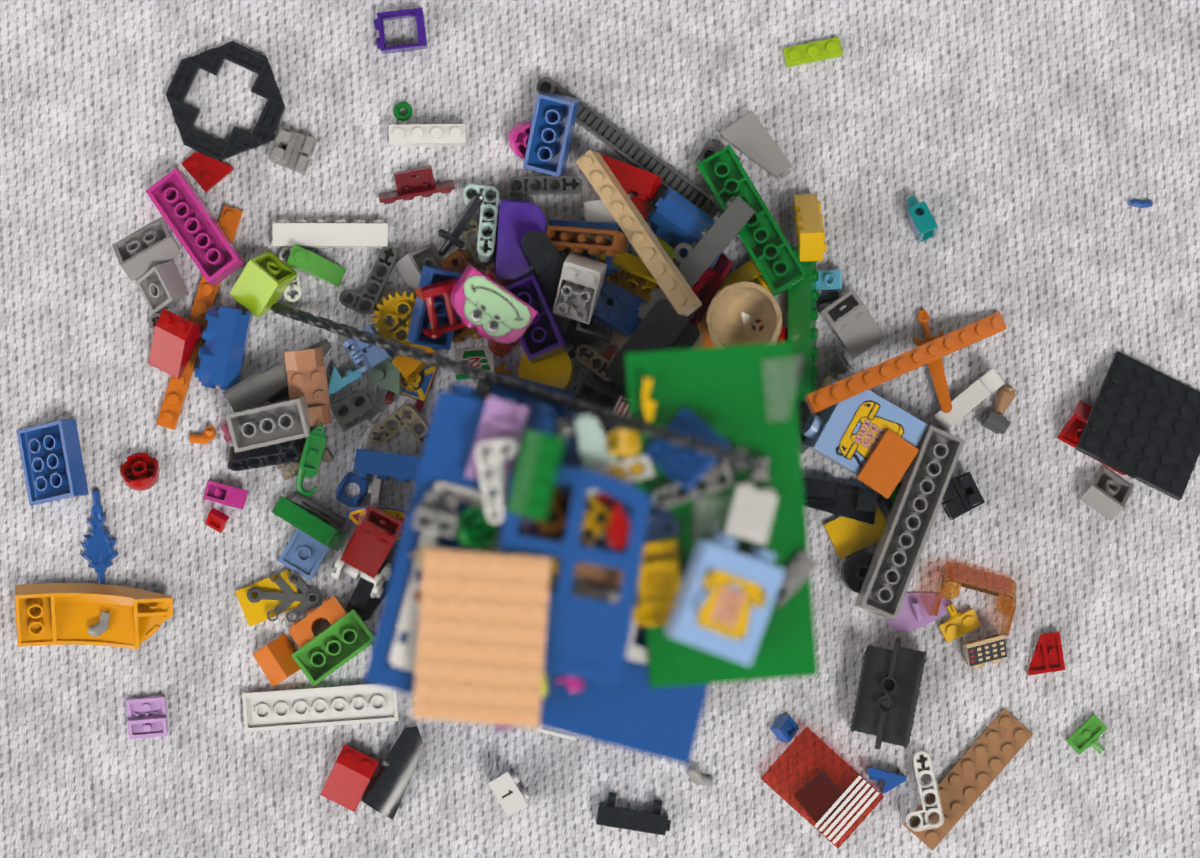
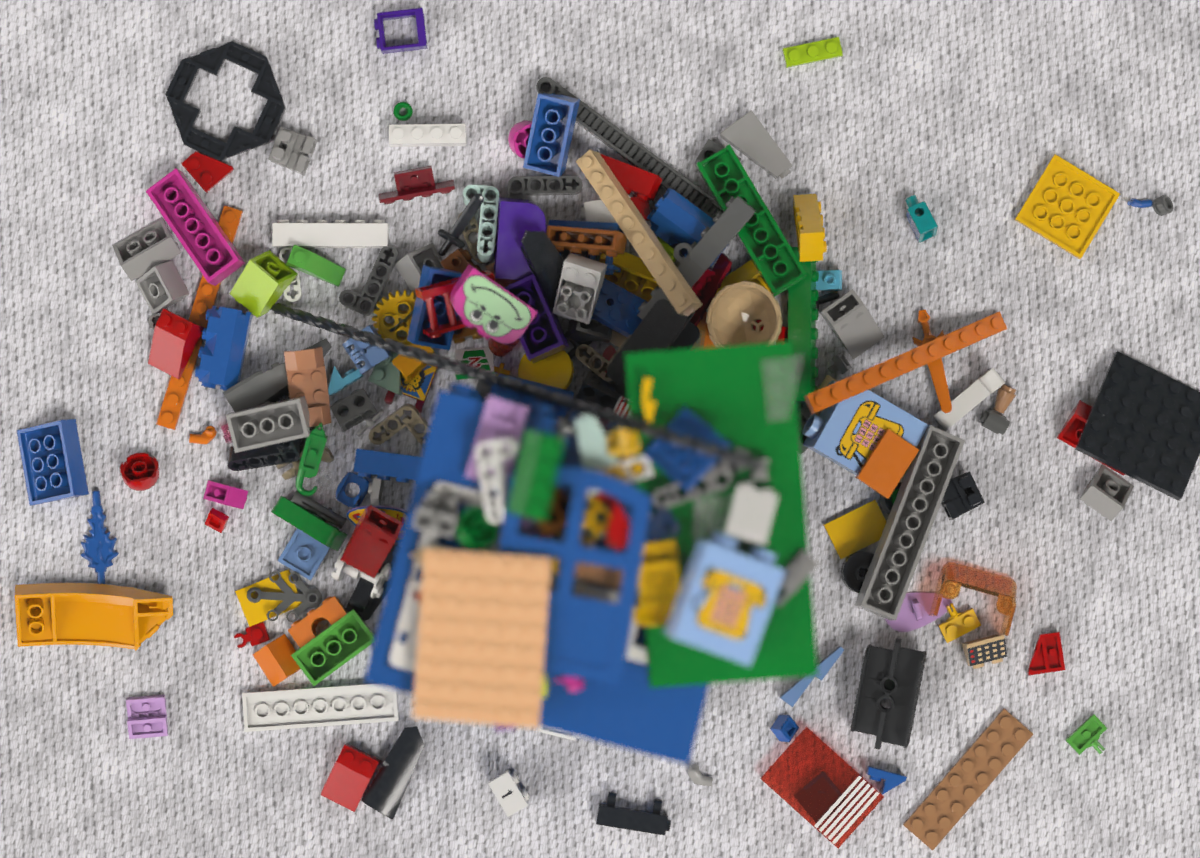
light grey arm [88,611,111,637] -> none
black panel [803,478,878,525] -> none
white beam [906,751,944,832] -> none
none -> red plate [234,622,270,648]
none -> medium blue slope [779,646,844,707]
none -> yellow plate [1014,154,1120,259]
none -> dark grey tile [1152,195,1173,216]

